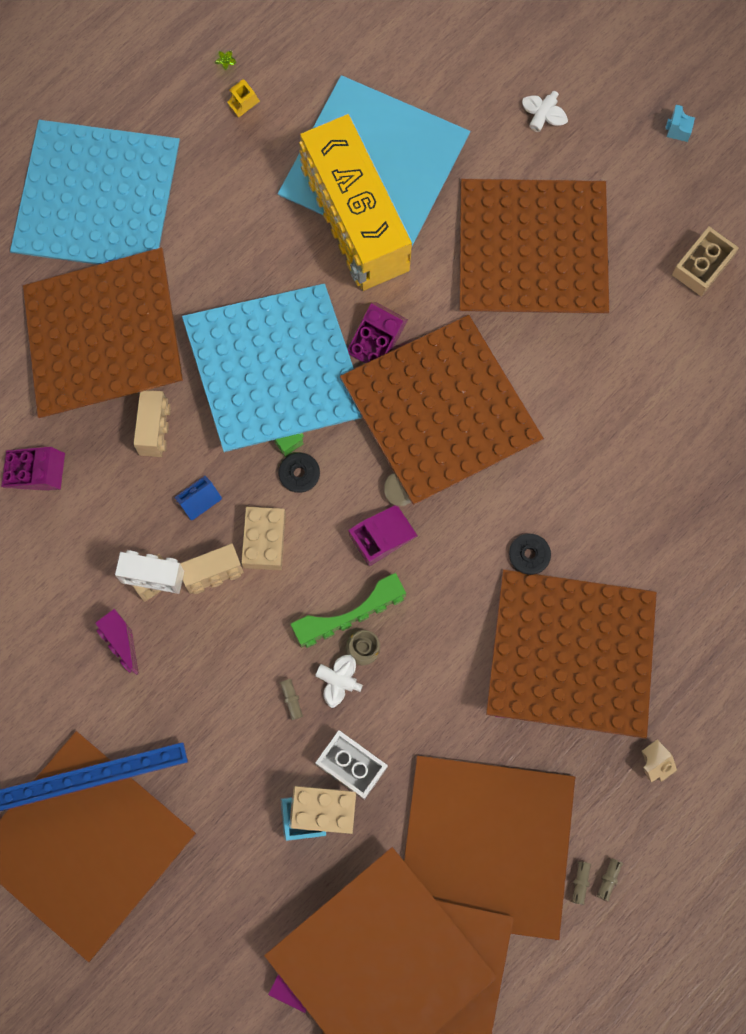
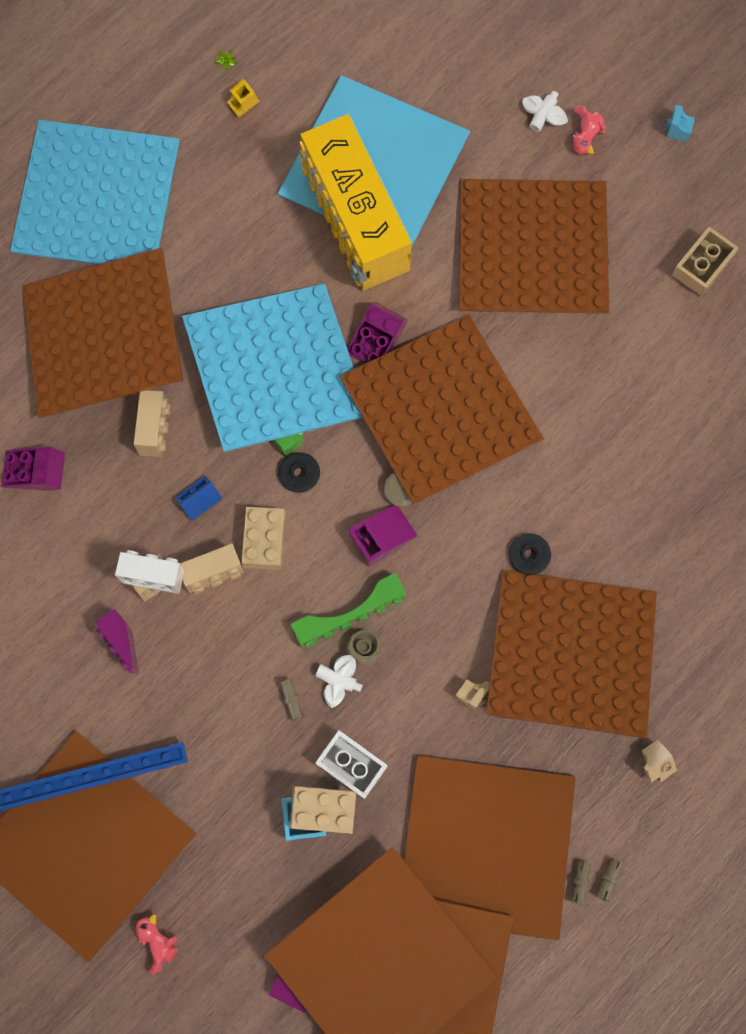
none -> coral animal [135,915,178,975]
none -> tan brick [455,679,490,711]
none -> coral animal [573,106,606,154]

